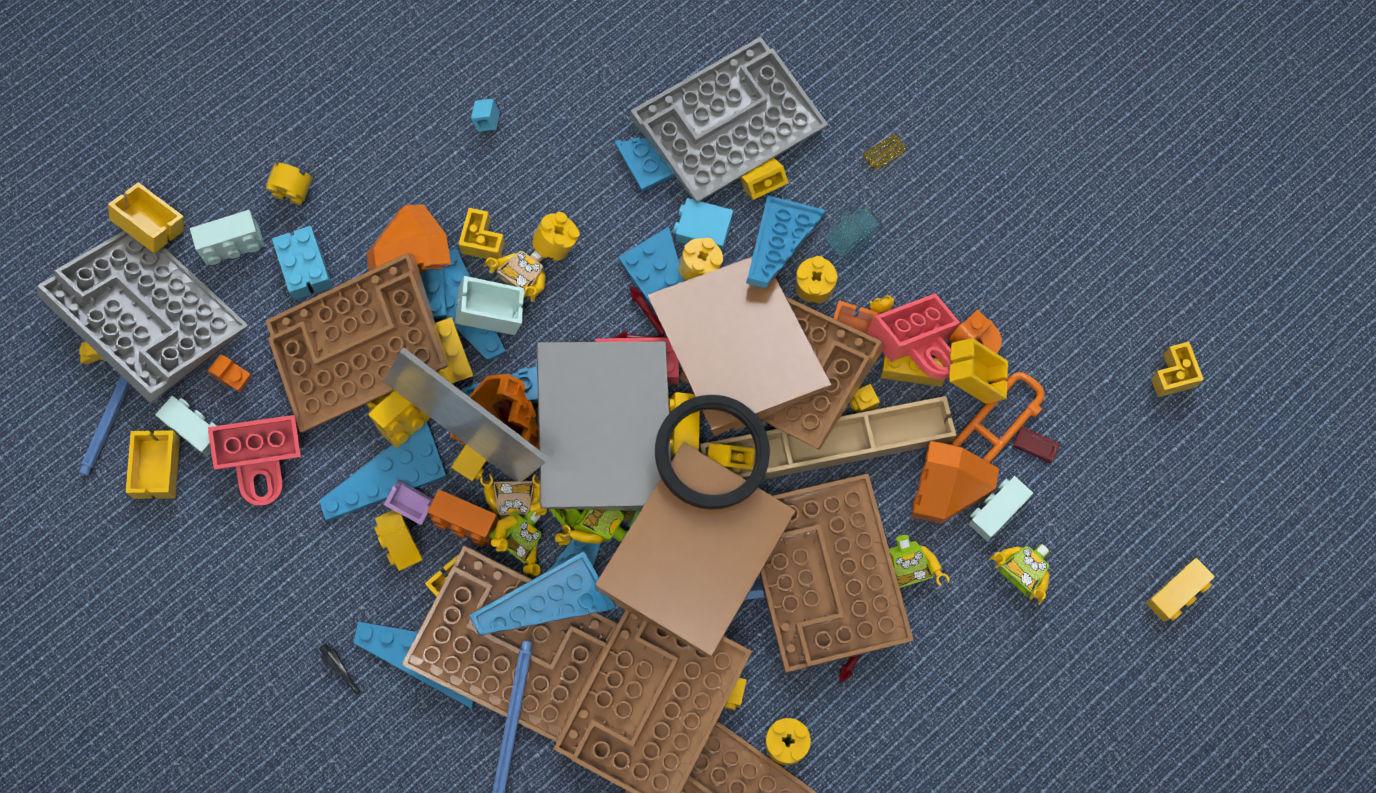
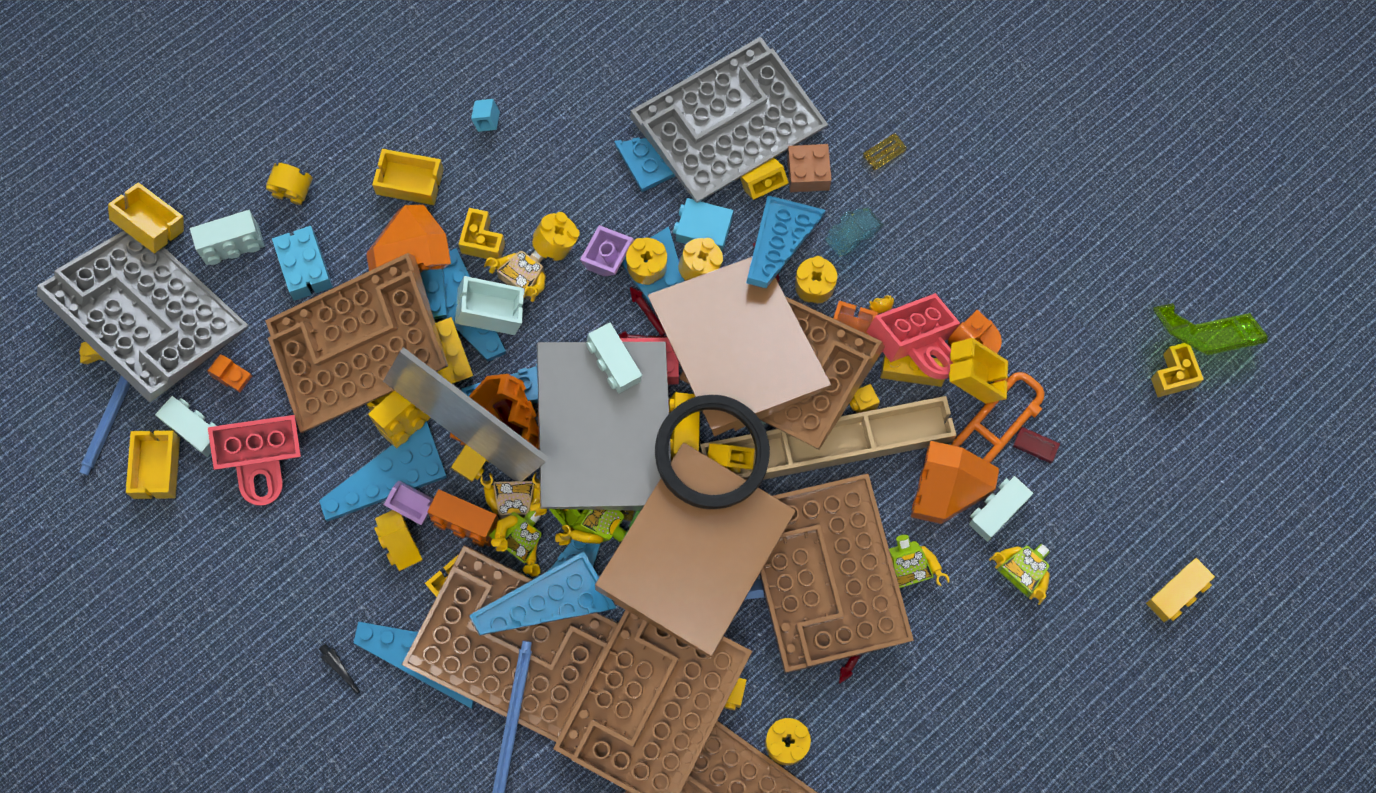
none -> yellow piece [372,149,444,205]
none -> lavender slope [580,225,634,276]
none -> light aqua brick [586,323,642,394]
none -> yellow brick [626,238,667,285]
none -> nougat brick [787,144,831,192]
none -> clear neon green windscreen [1153,303,1268,355]

